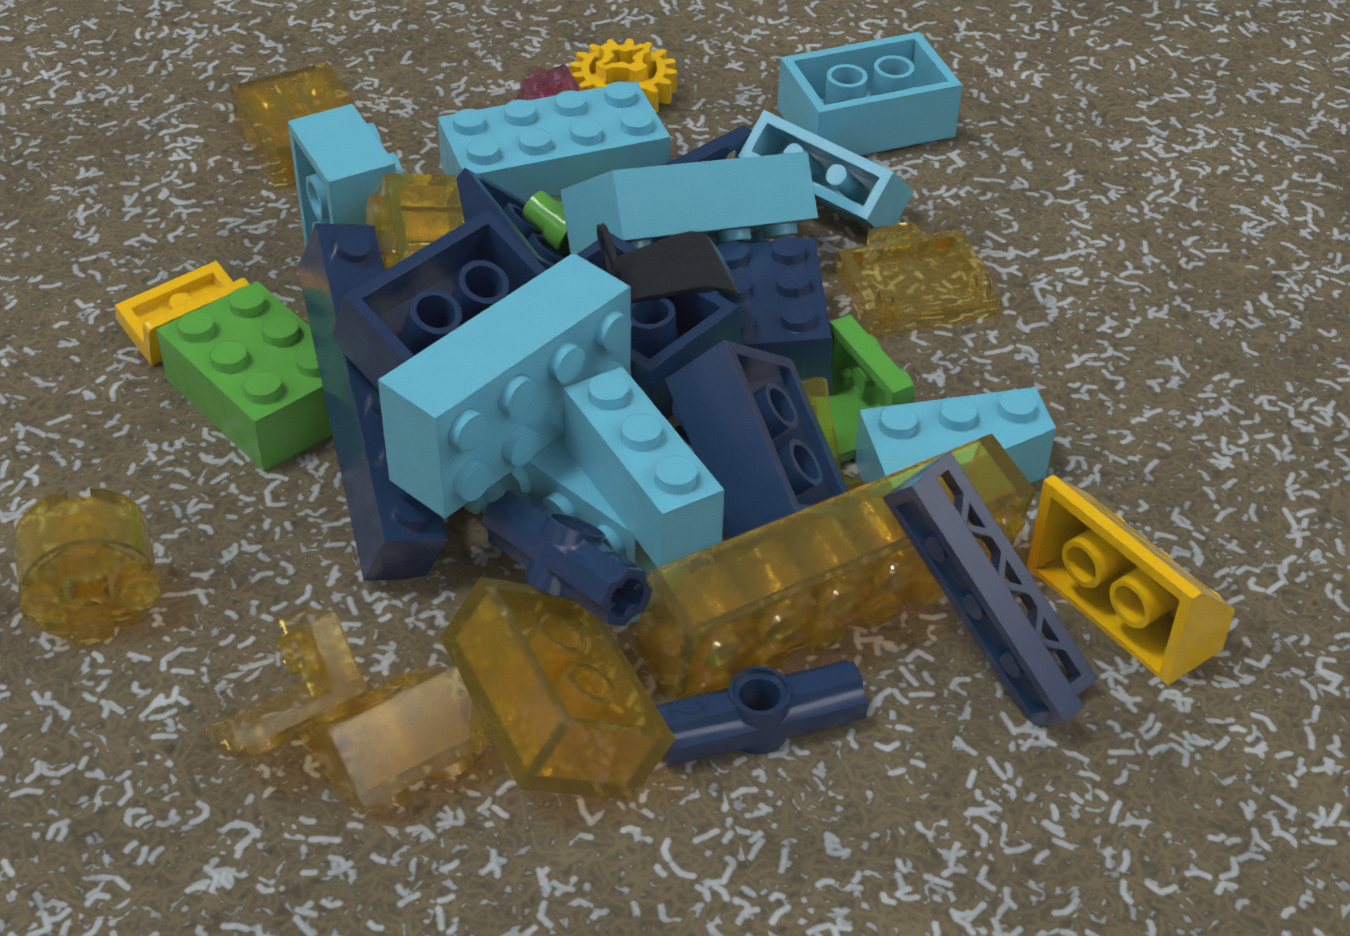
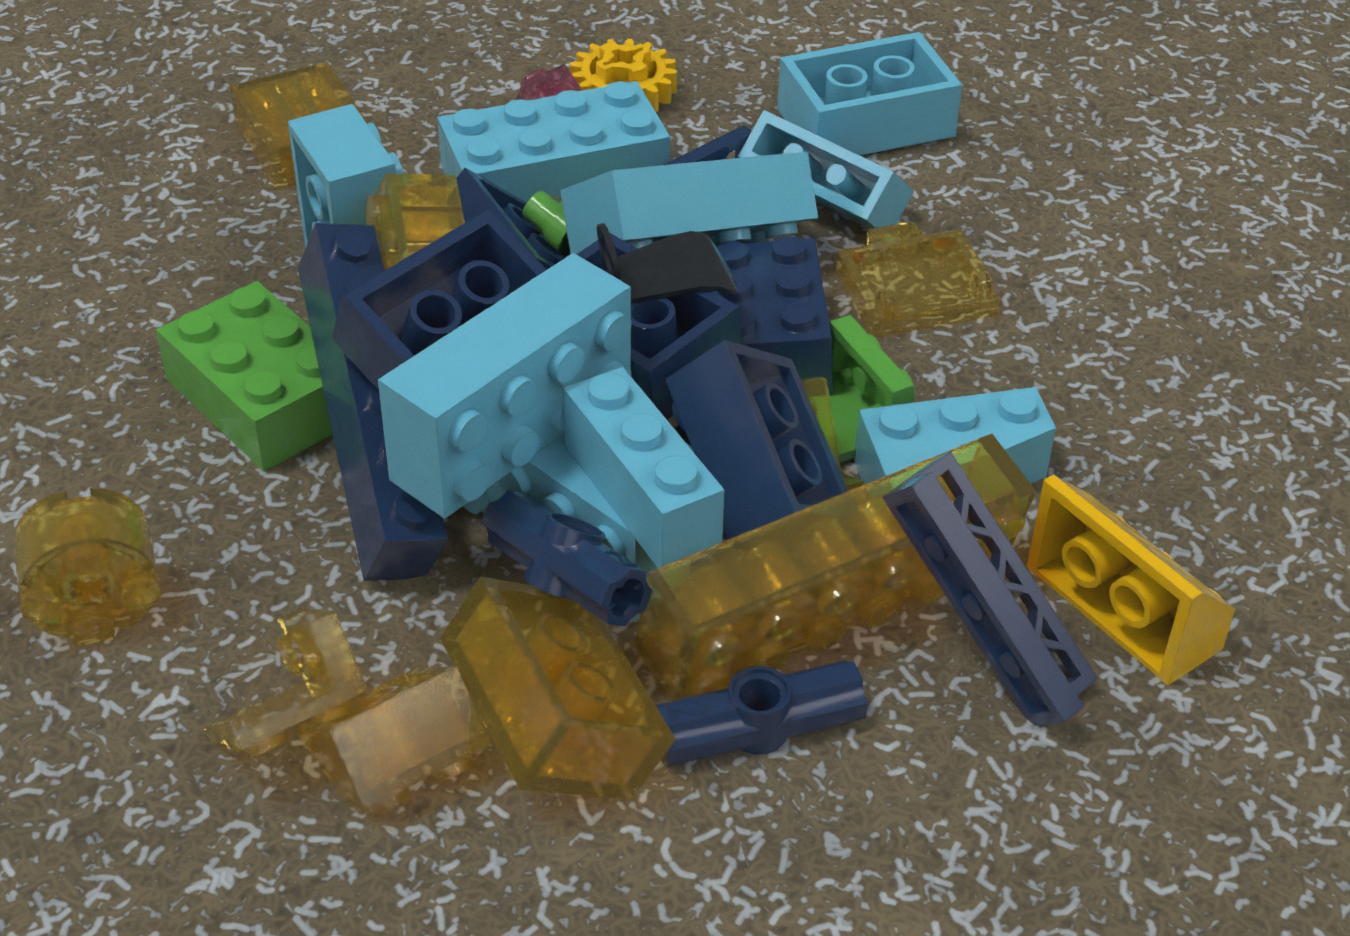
yellow bracket [115,261,250,366] -> none

